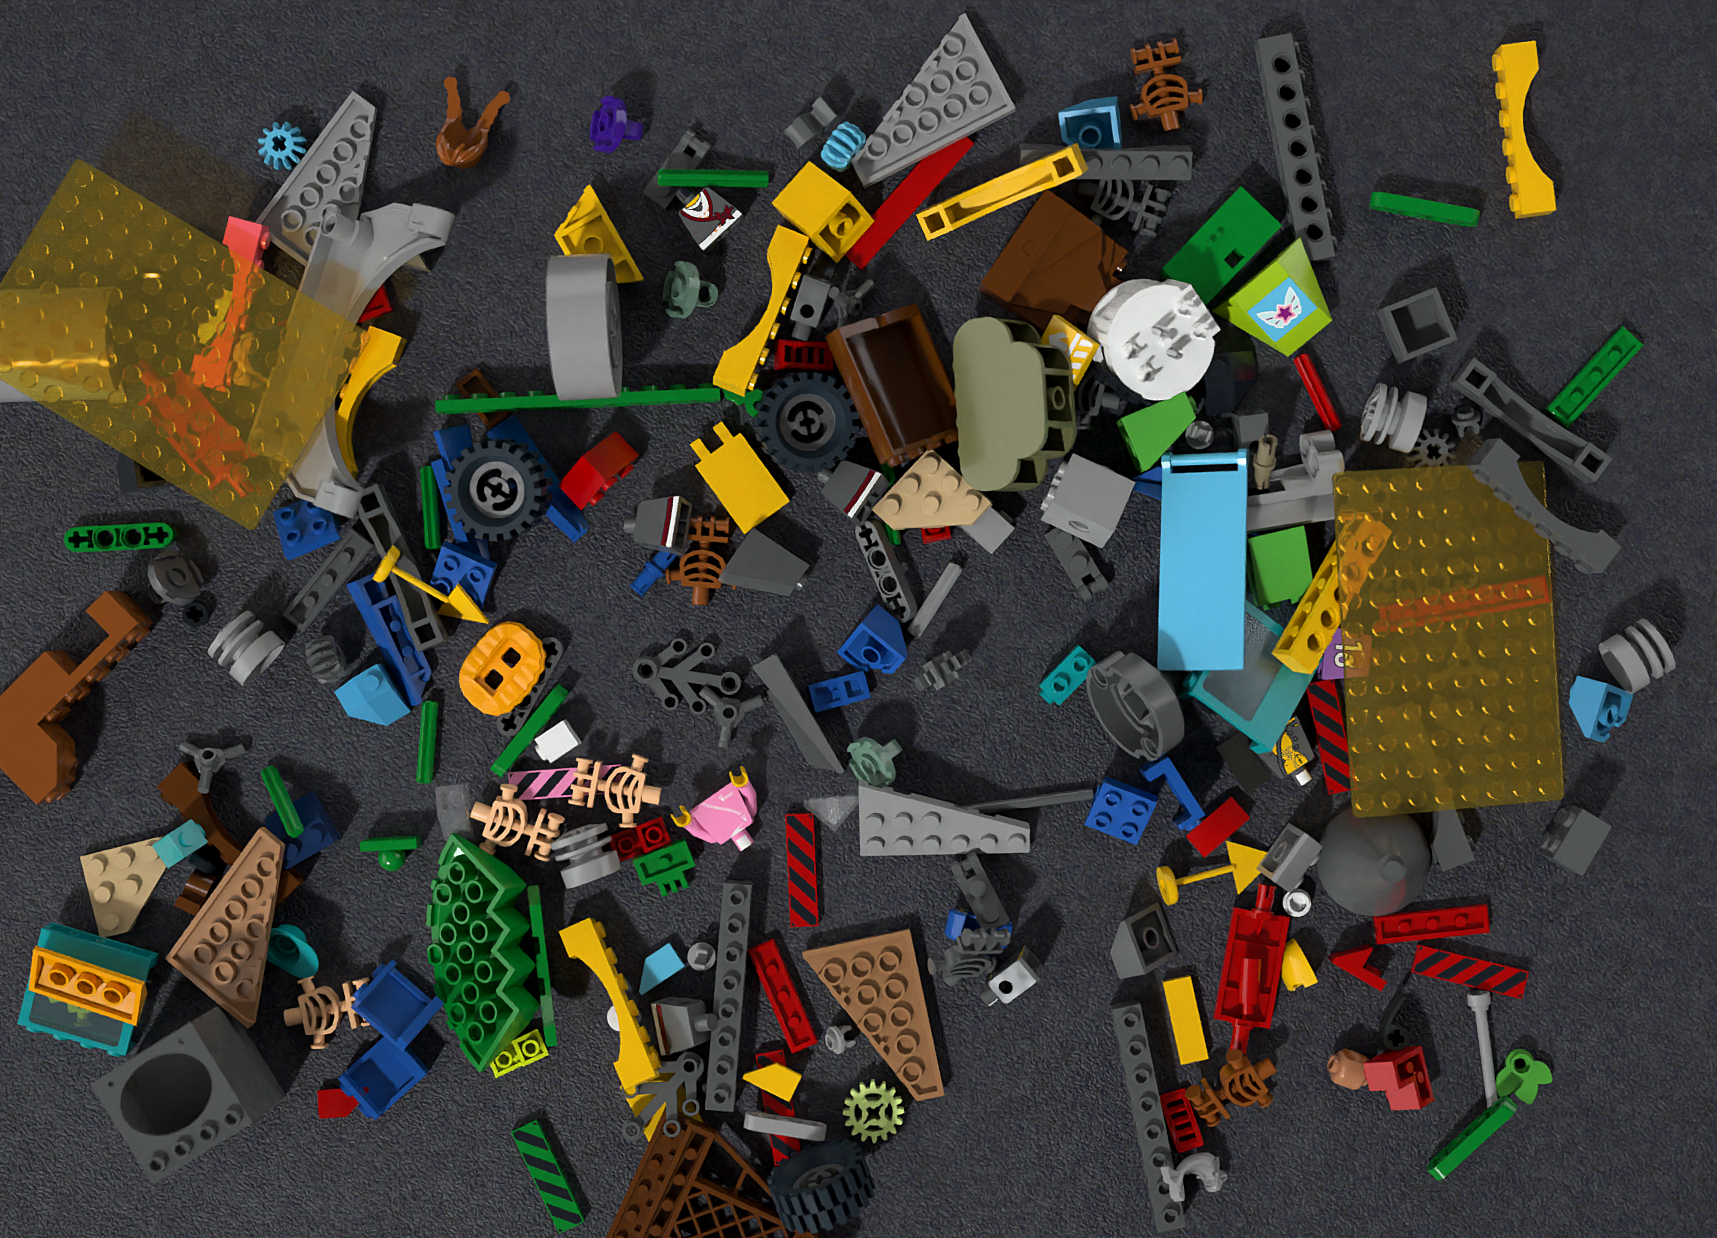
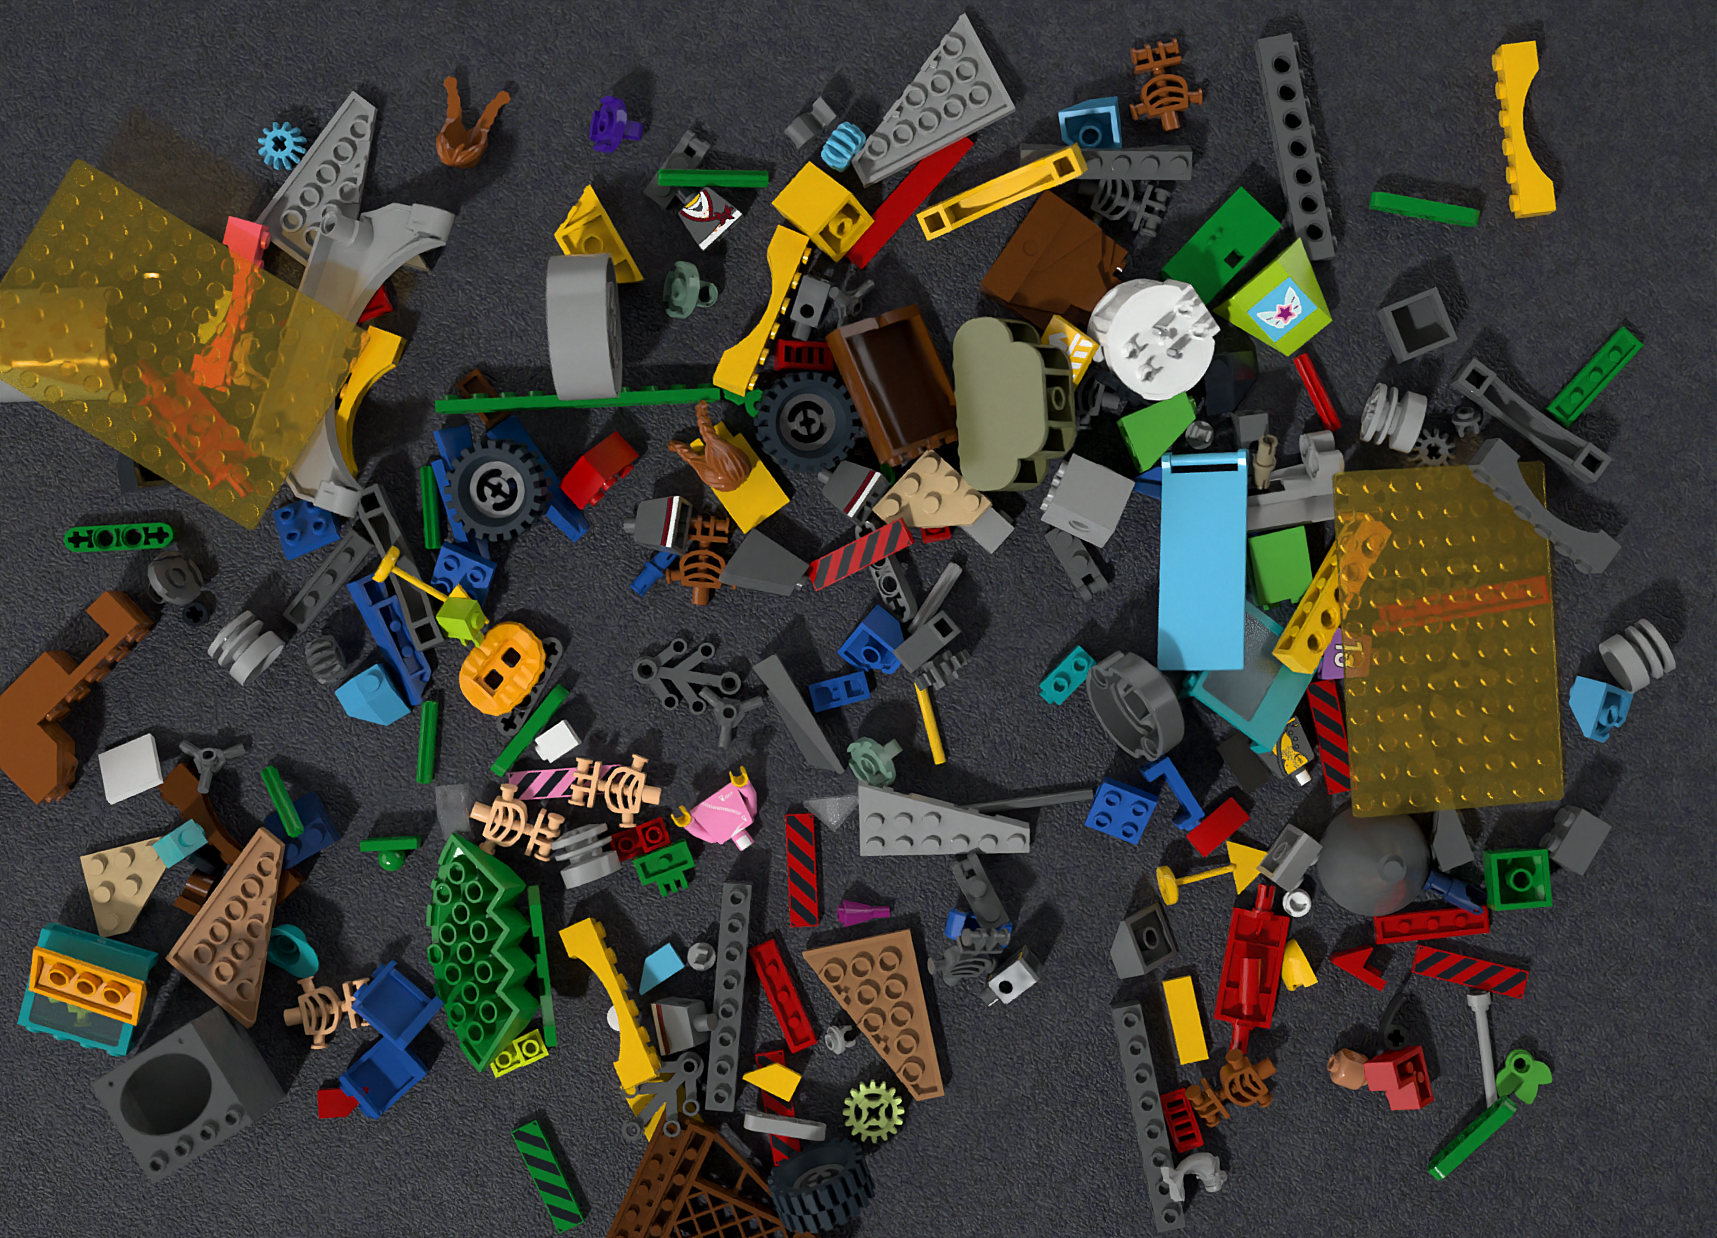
none -> white tile [98,733,163,805]
none -> lime brick [436,597,486,648]
none -> dark orange hair [667,399,751,492]
none -> tile [807,517,915,592]
none -> magenta cone [837,899,890,928]
none -> dark grey slope [892,610,962,674]
none -> yellow bar [914,683,946,765]
none -> dark blue piece [1422,867,1488,915]
none -> green slope [1482,848,1552,911]

